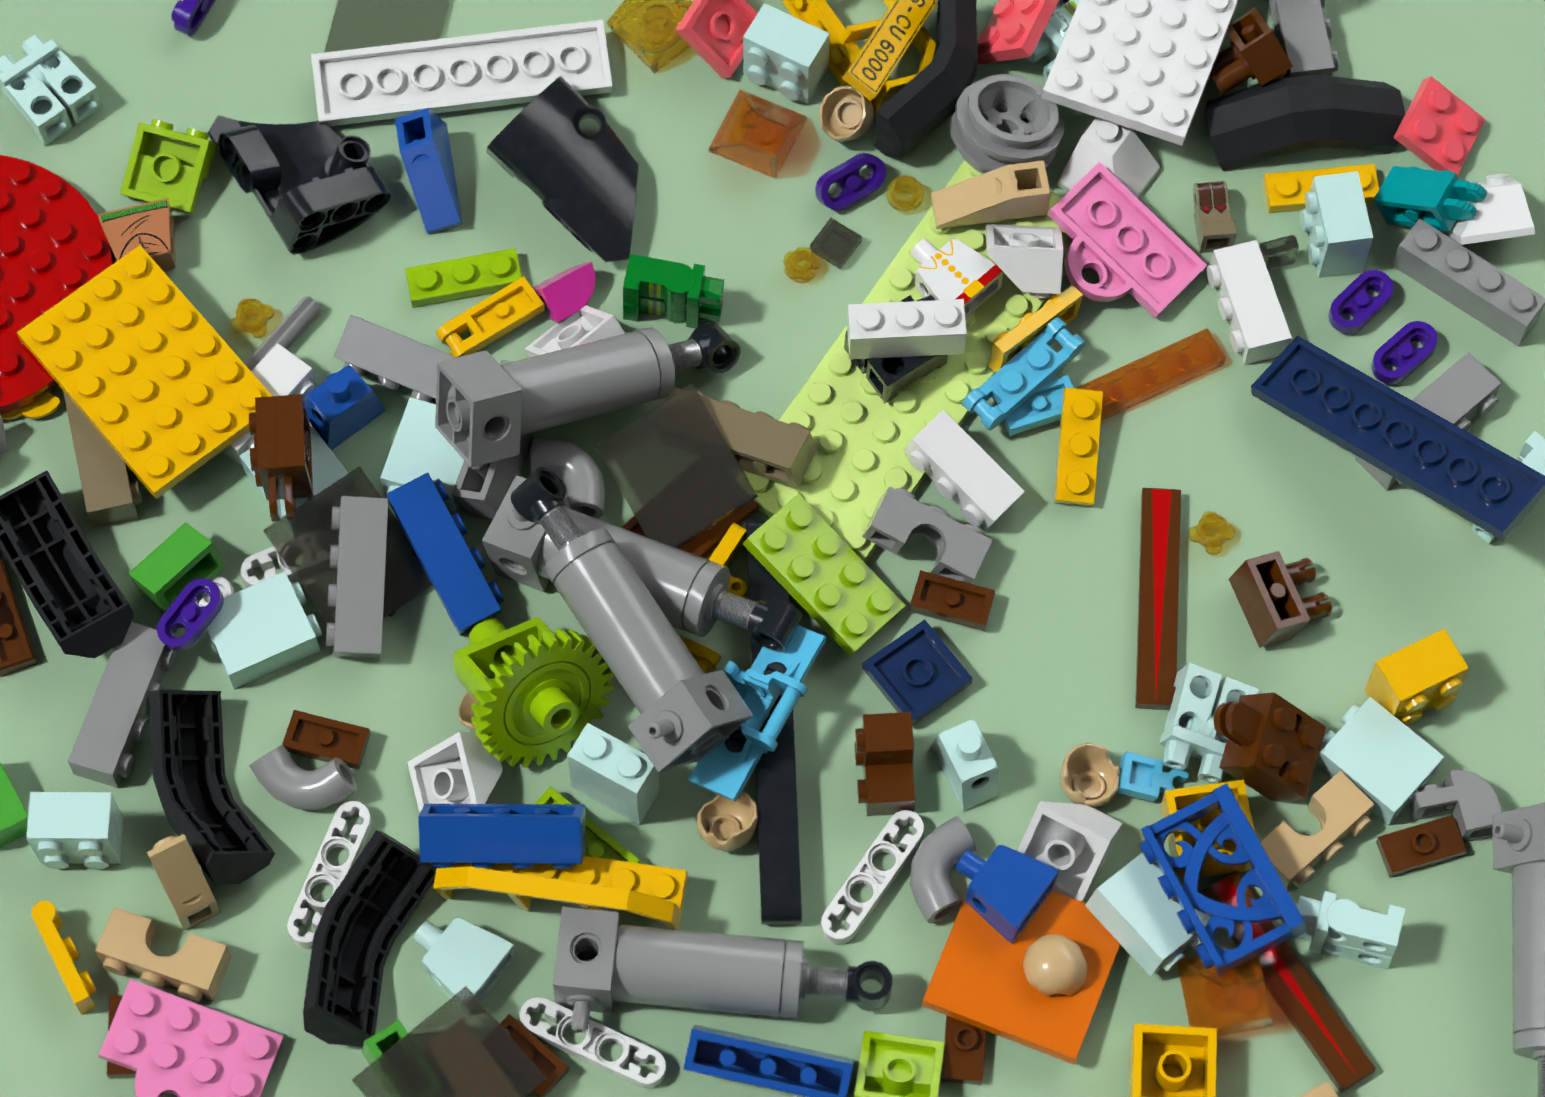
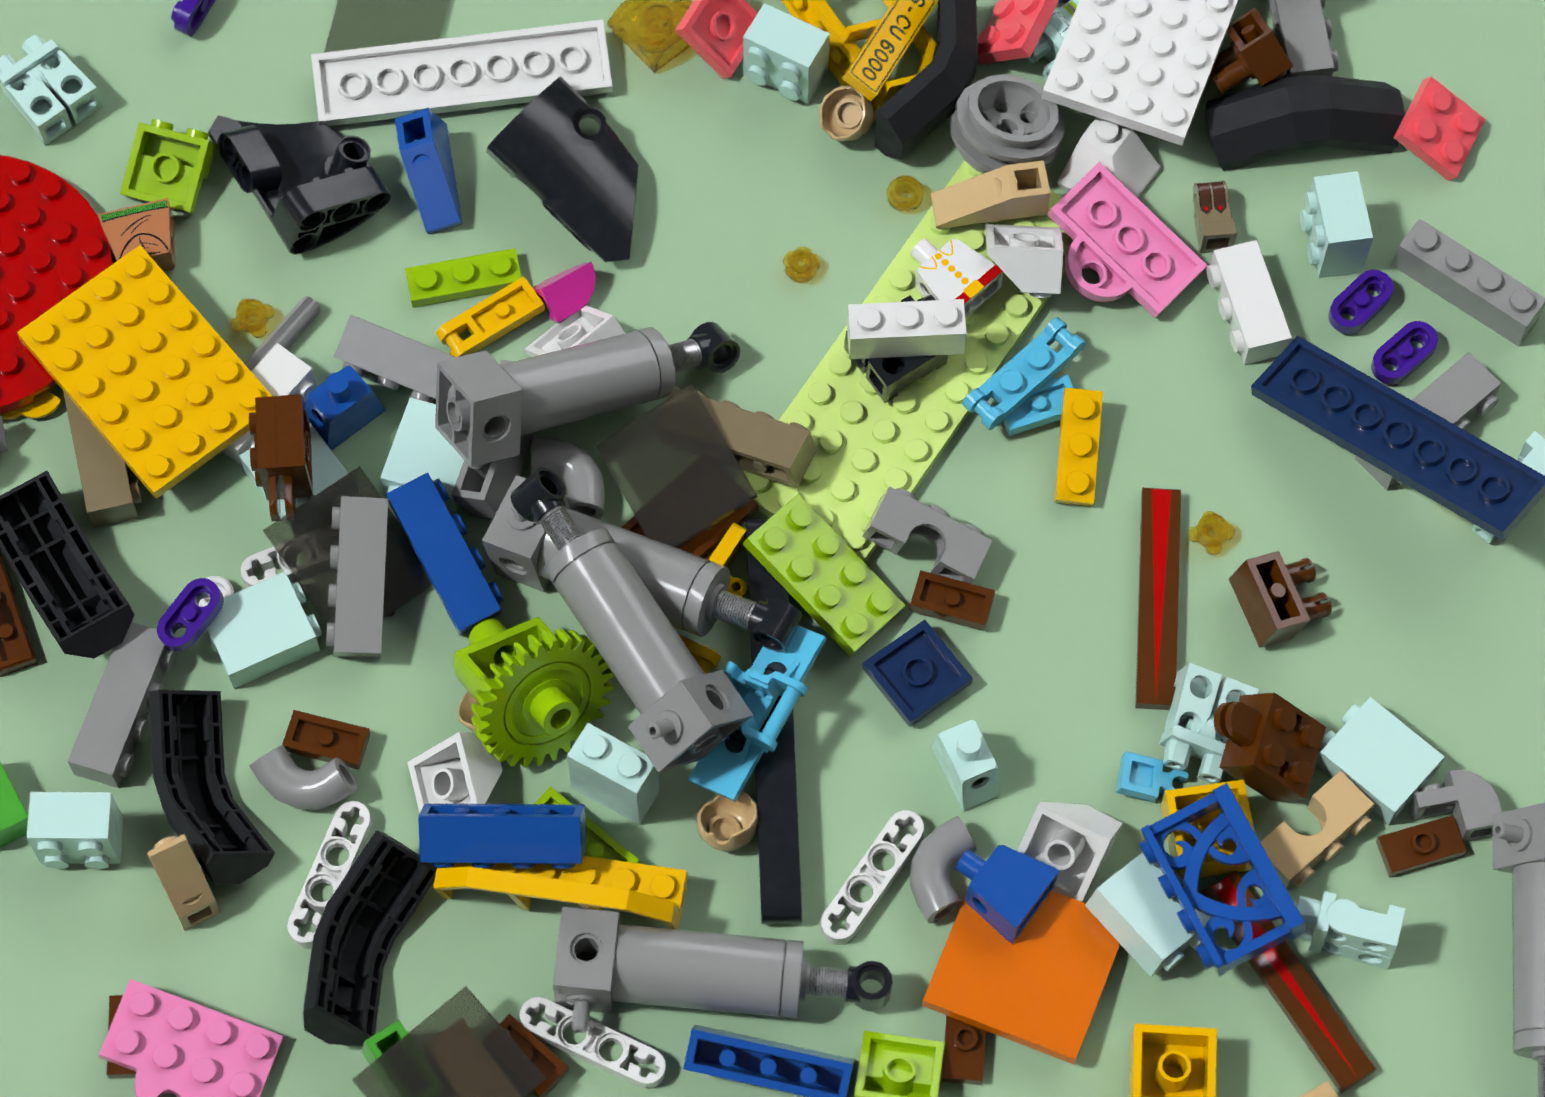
yellow plate [32,900,97,1015] -> none
tan arch [95,907,232,1002] -> none
bright green piece [128,522,227,613] -> none
light aqua torso [413,917,516,1016] -> none
green hips [623,254,724,329] -> none
clear orange slope [709,89,807,179] -> none
clear smoke tile [810,218,862,270] -> none
dark purple plate [815,153,886,210] -> none
reddish brown brick [854,712,916,816] -> none
white brick [903,410,1025,532] -> none
yellow plate [988,285,1083,373] -> none
tan hair [1022,935,1088,996] -> none
tan hair [1060,743,1120,808] -> none
clear orange plate [1075,328,1226,421] -> none
clear orange slope [1177,955,1273,1037] -> none
clear smoke tile [1259,235,1299,270] -> none
yellow plate [1263,164,1379,213] -> none
yellow brick [1364,628,1469,726] -> none
teal hinge [1373,166,1487,232] -> none
white slope [1441,174,1535,245] -> none

